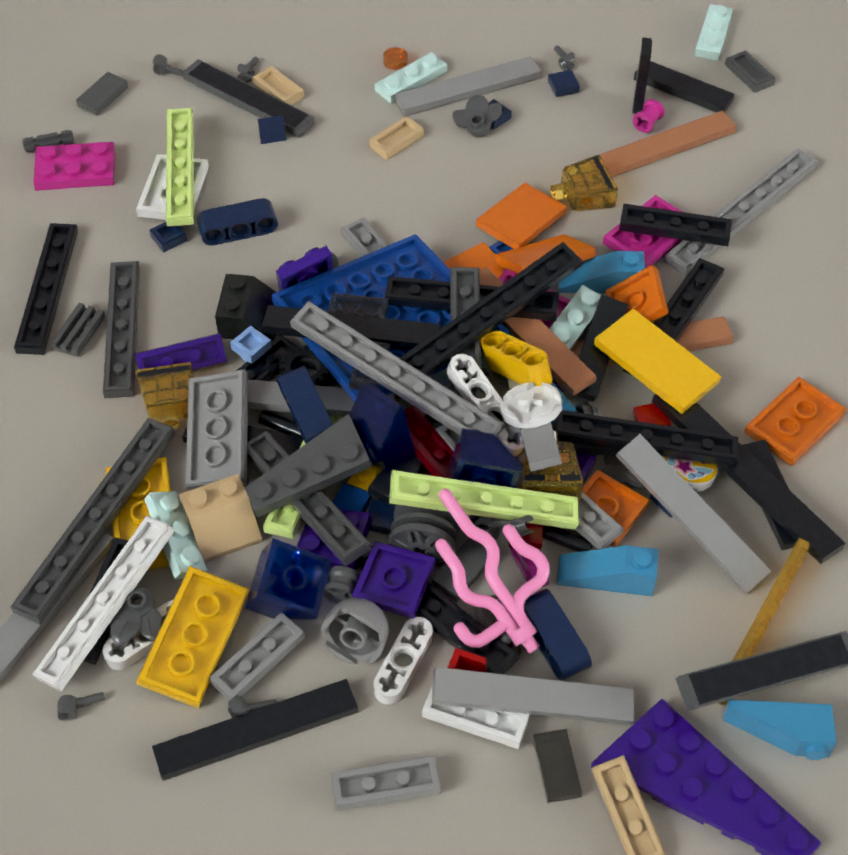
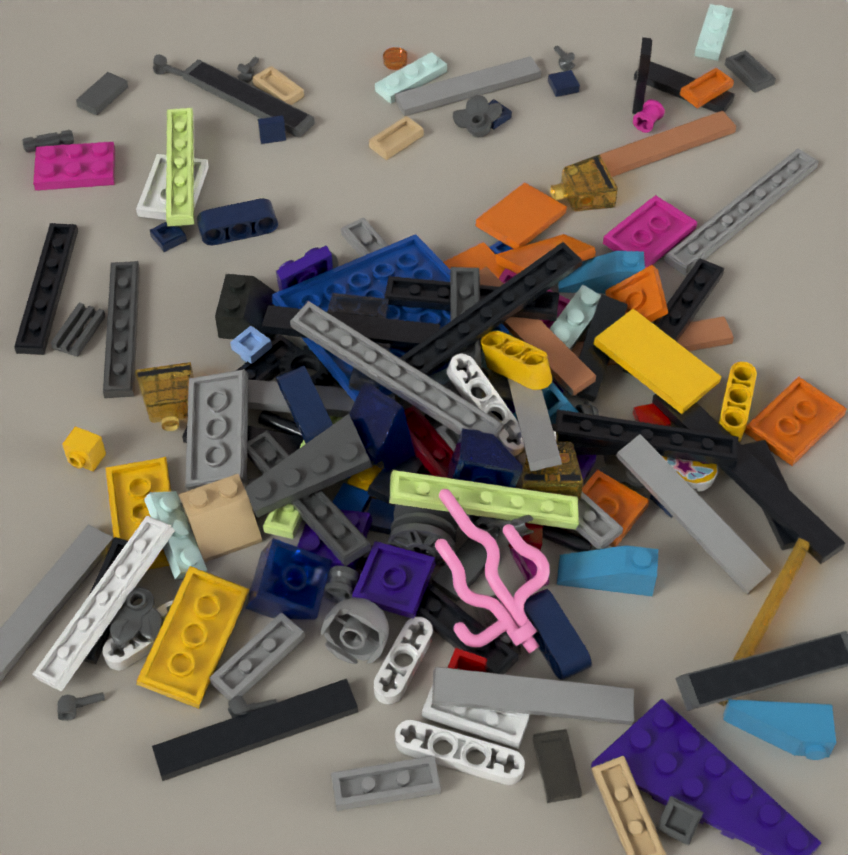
dark grey tile [11,418,175,624] -> none
dark purple plate [135,333,227,382] -> none
white tile [500,382,562,429] -> none
black plate [619,203,732,246] -> none
none -> yellow plate [62,426,106,472]
none -> white beam [395,720,525,785]
none -> dark grey tile [656,795,704,845]
none -> orange tile [680,68,734,109]
none -> yellow beam [718,361,757,442]

